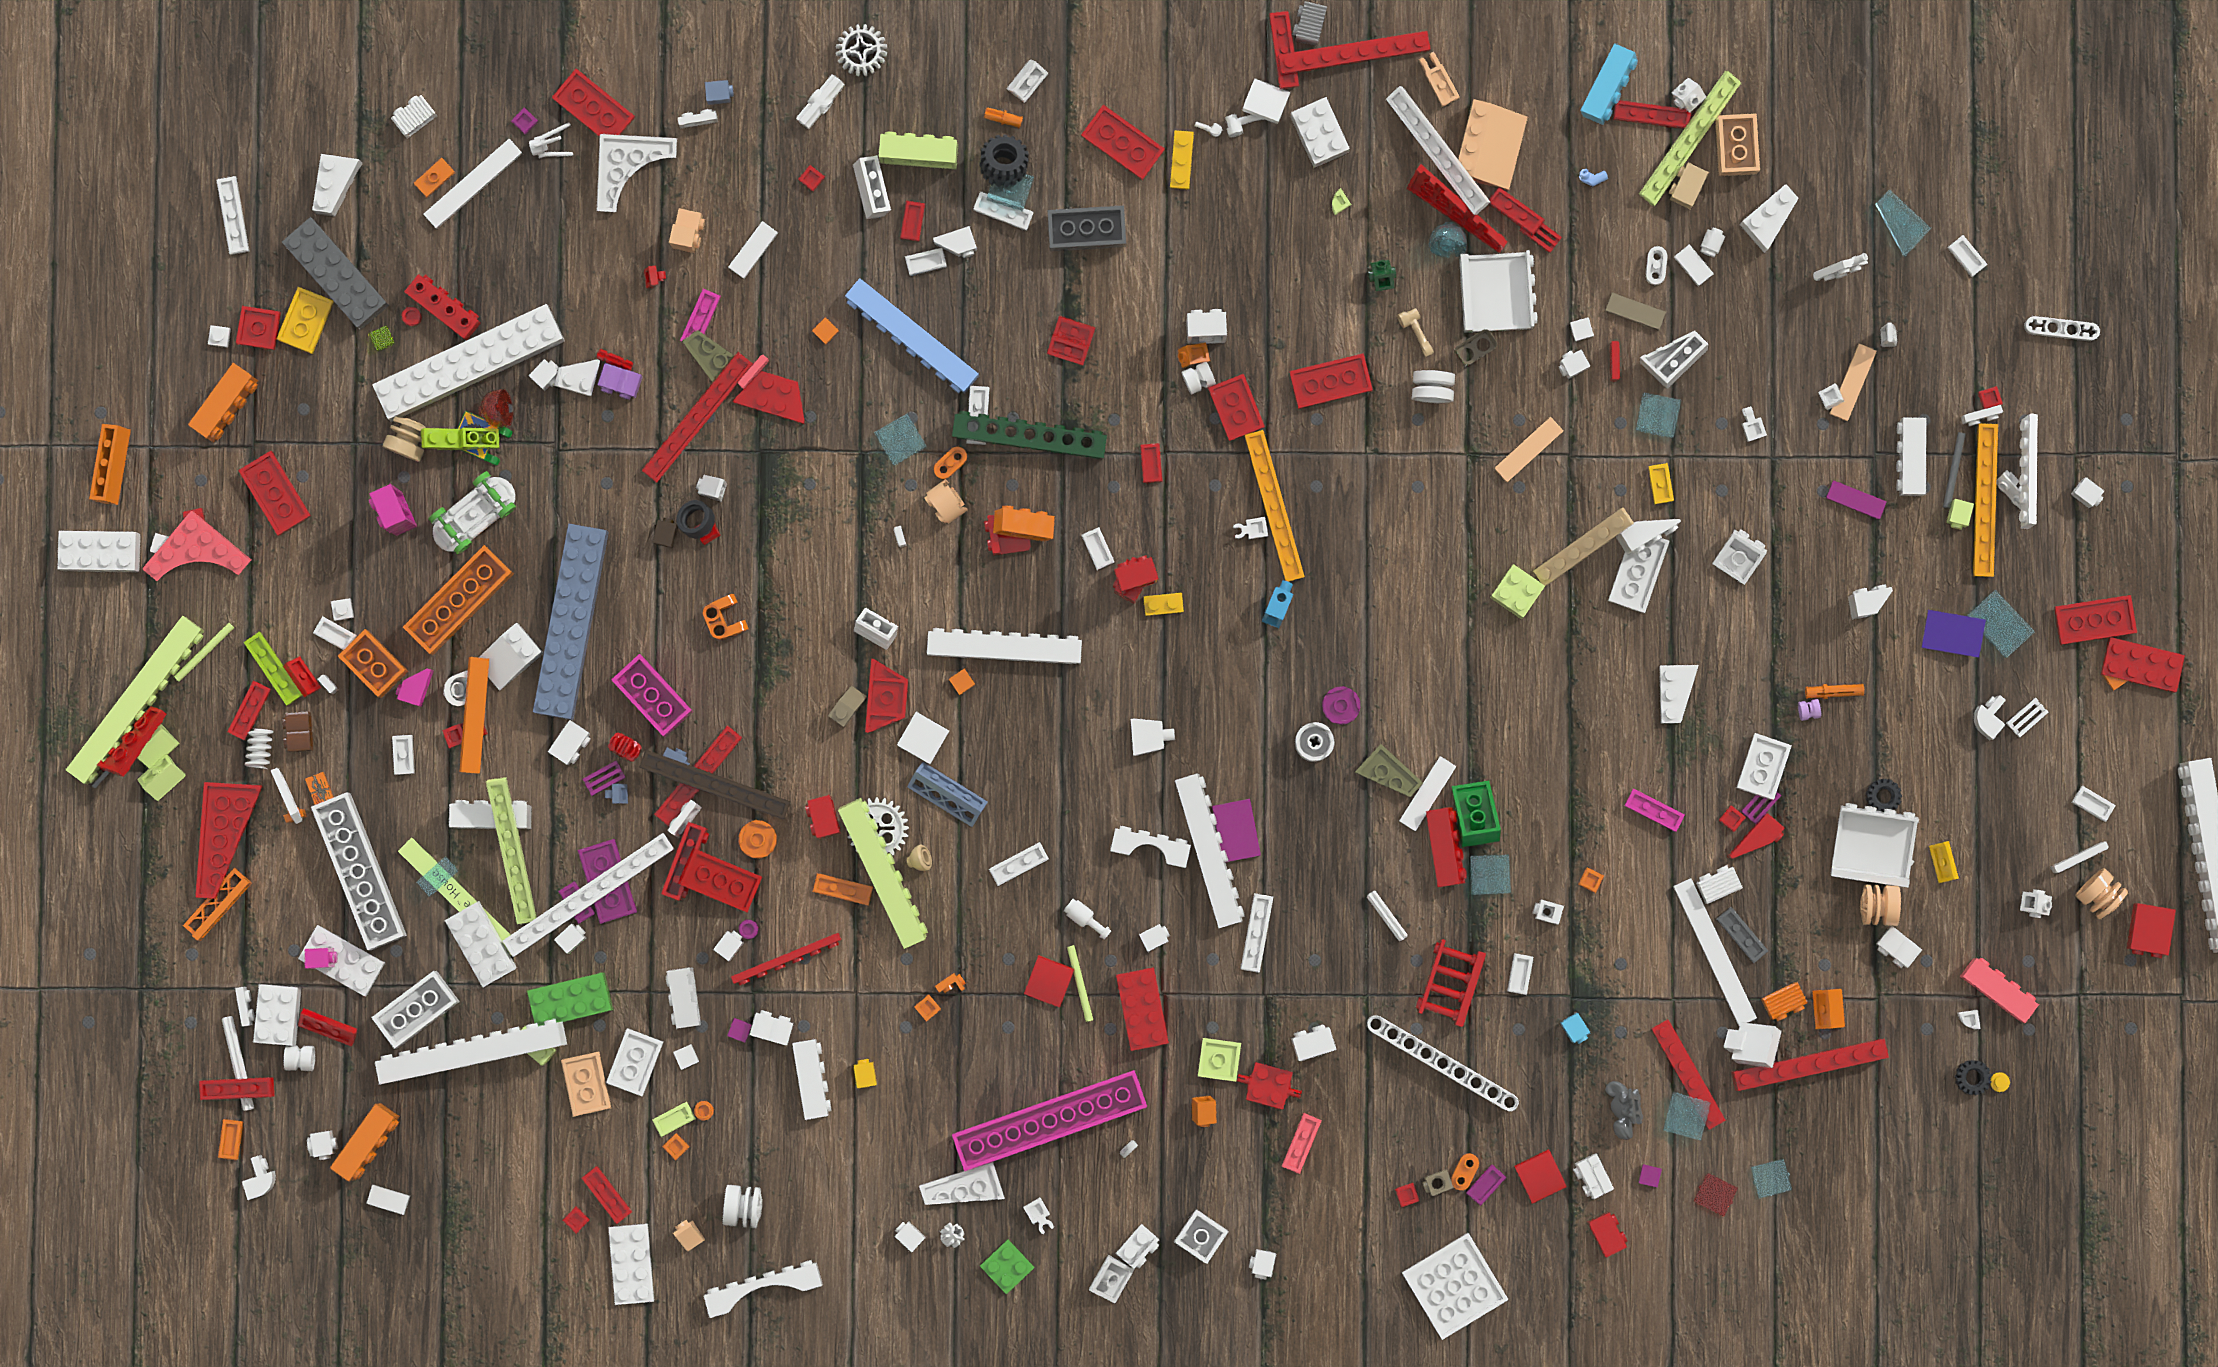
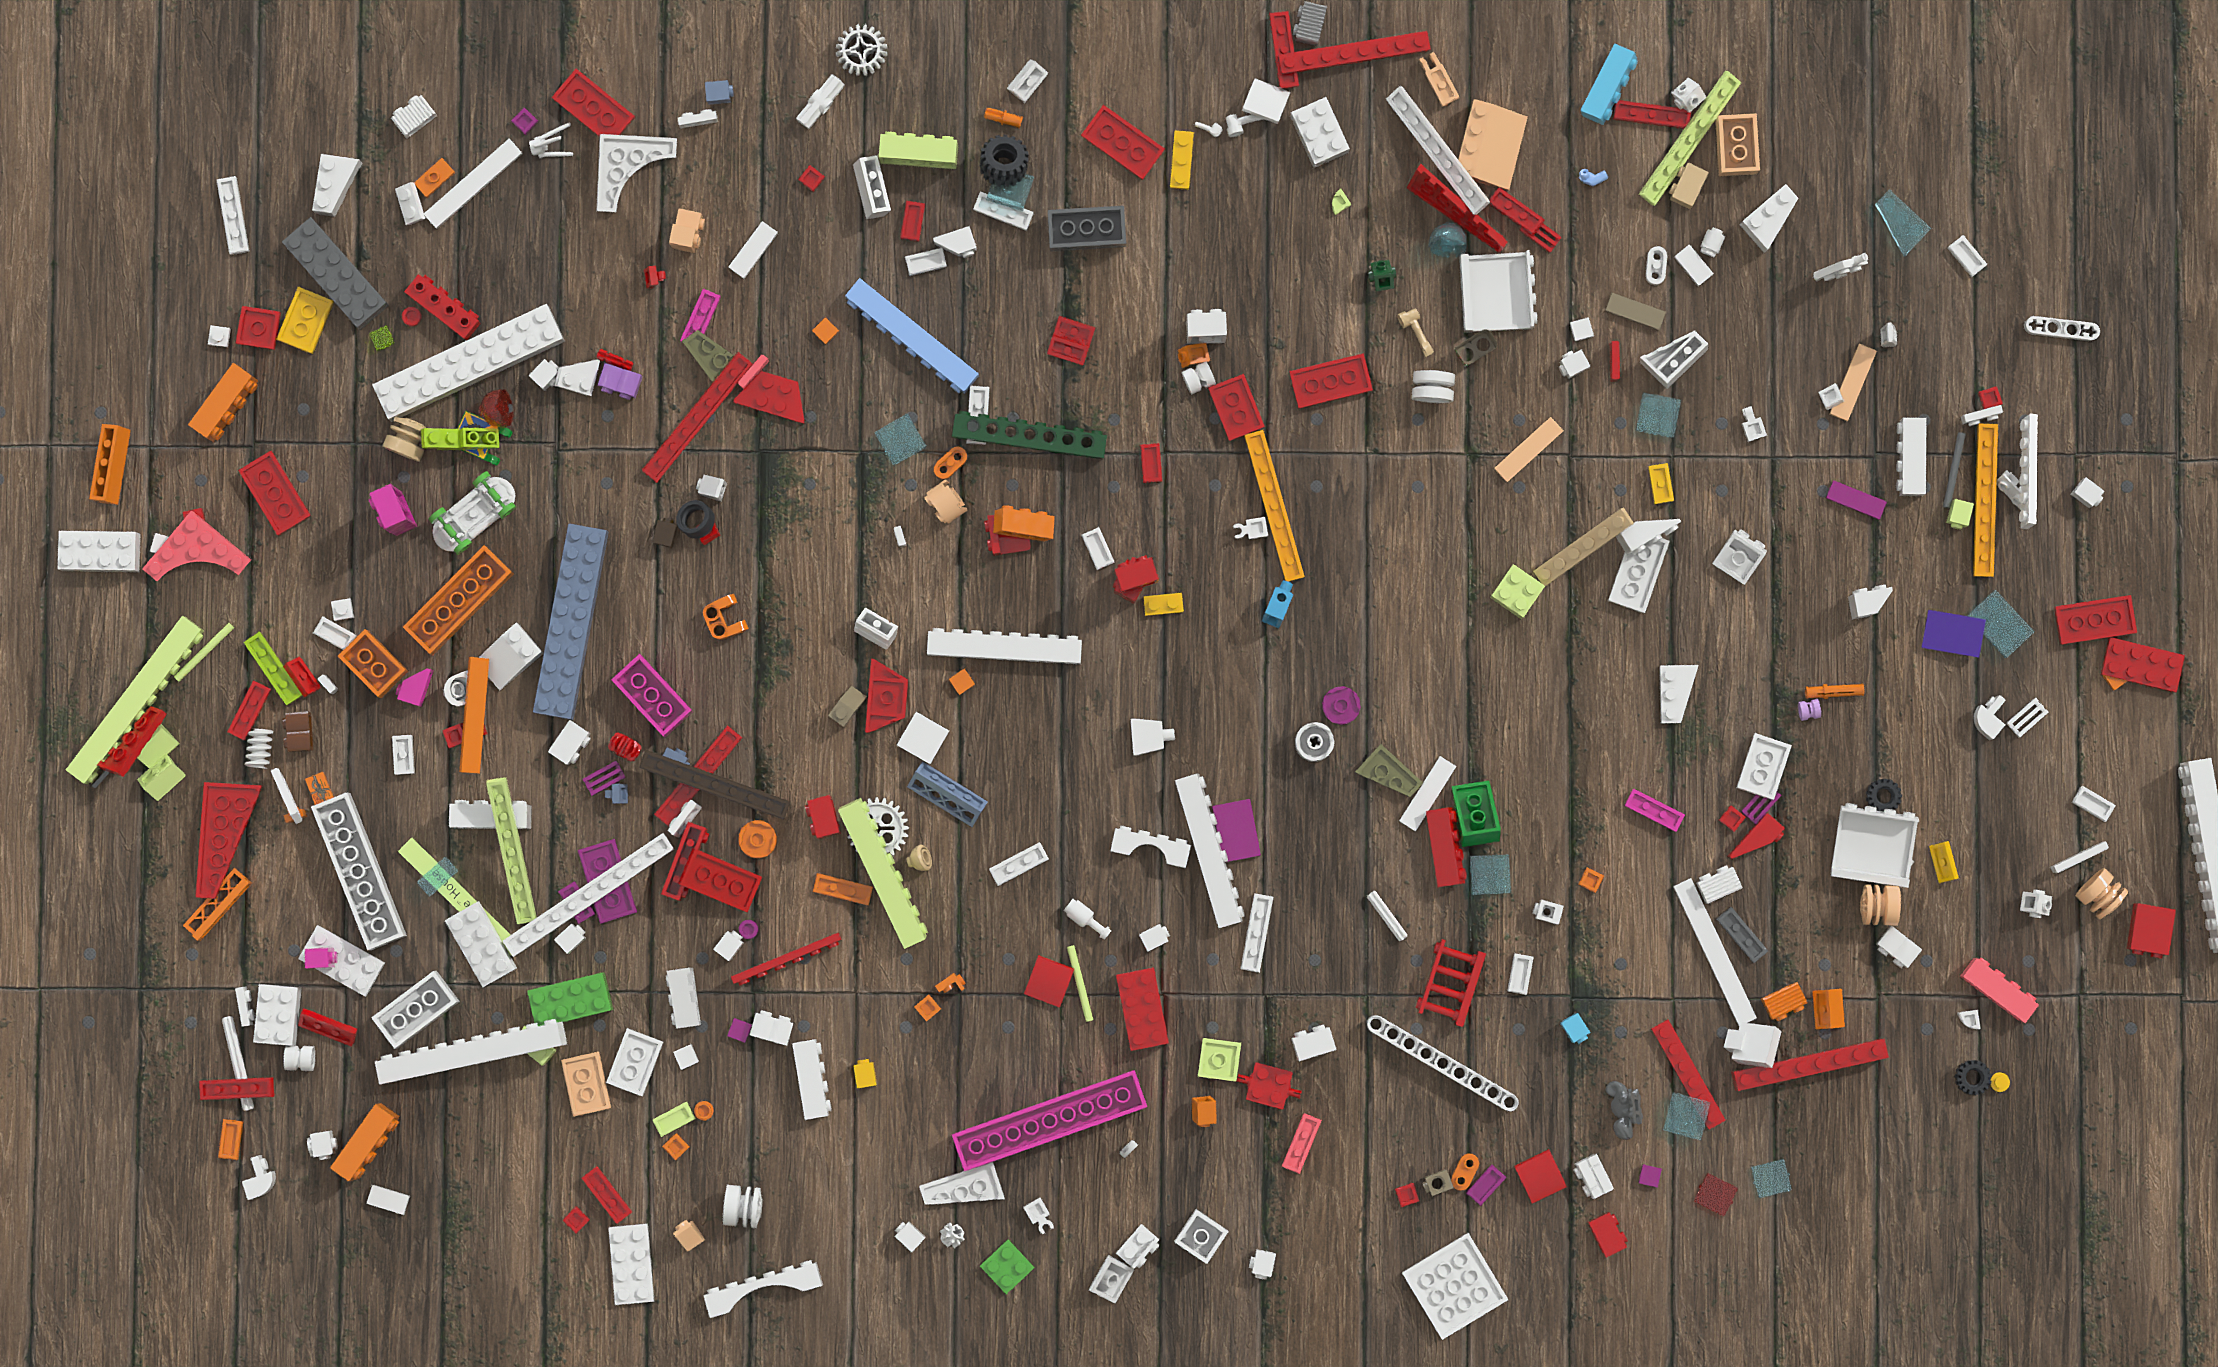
none -> white plate [395,182,425,225]

